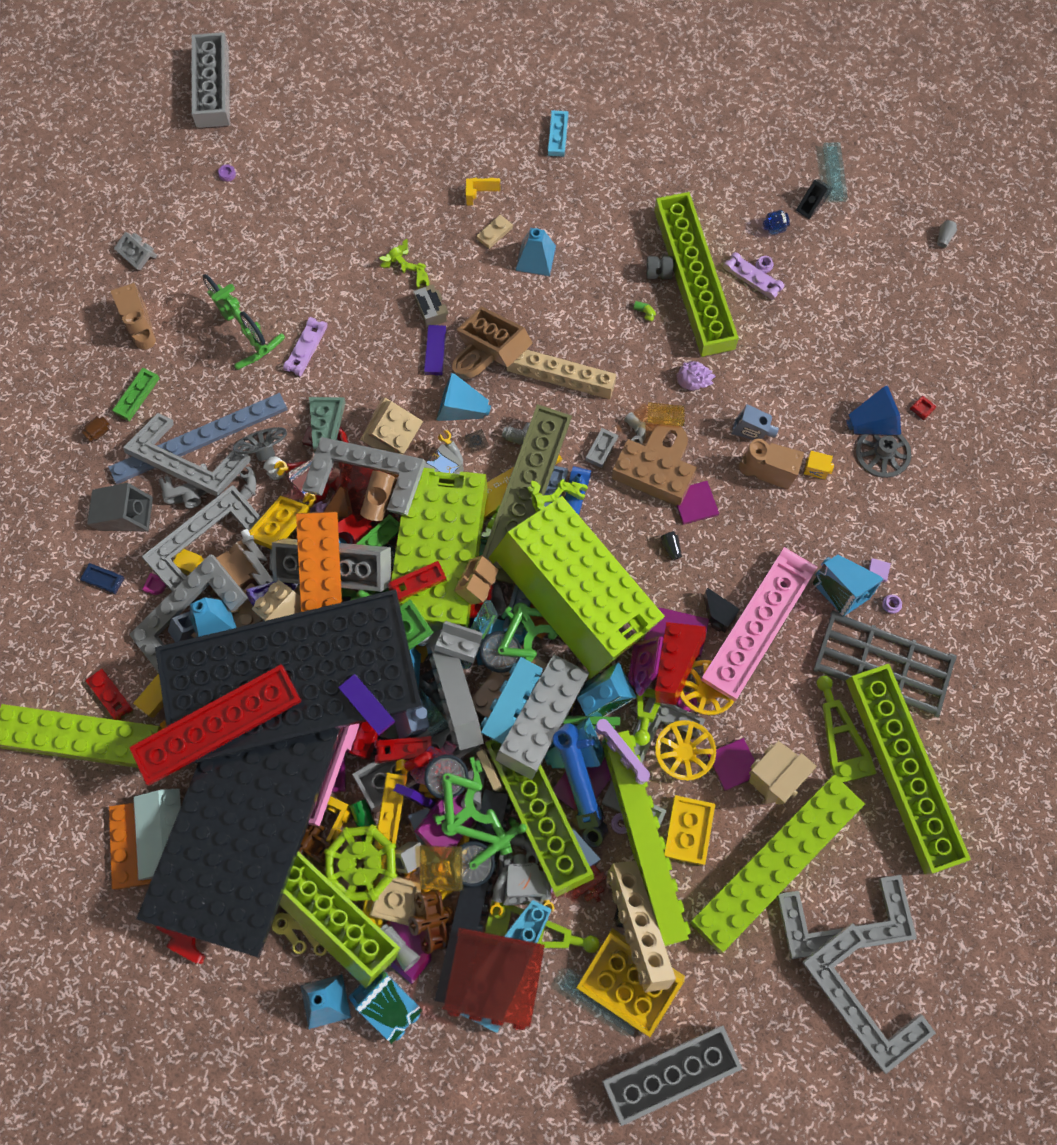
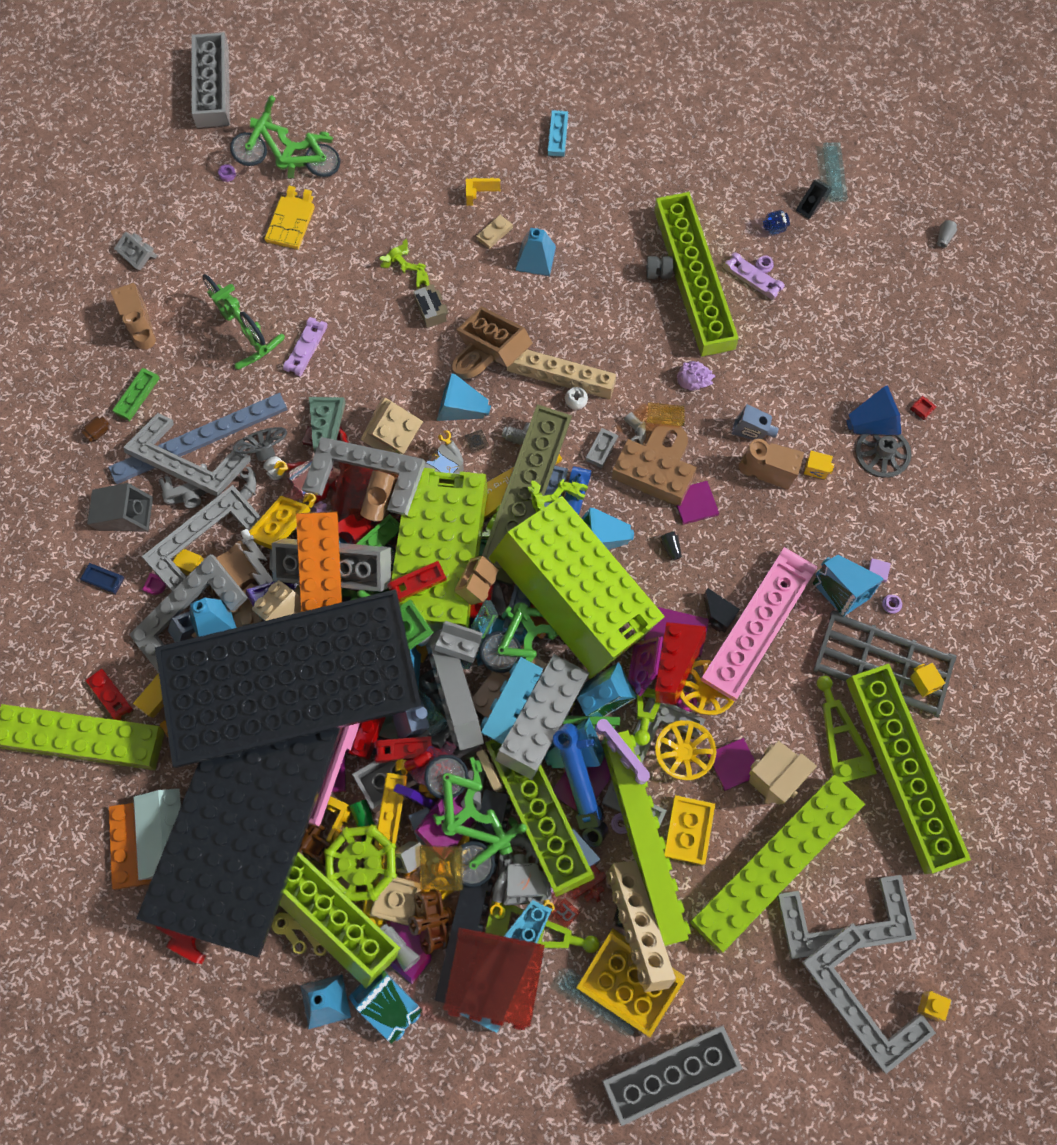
red plate [129,664,302,786] -> none
reddish brown slope [324,487,353,518] -> none
dark purple tile [338,674,395,735] -> none
dark purple tile [424,325,446,376] -> none
lime arm [634,301,656,321] -> none
none -> piece [230,95,340,178]
none -> yellow tile [265,186,315,250]
none -> clear red tile [551,898,580,928]
none -> white piece [565,387,588,410]
none -> dark azure slope [581,508,634,550]
none -> yellow brick [910,663,945,698]
none -> yellow brick [917,991,951,1022]

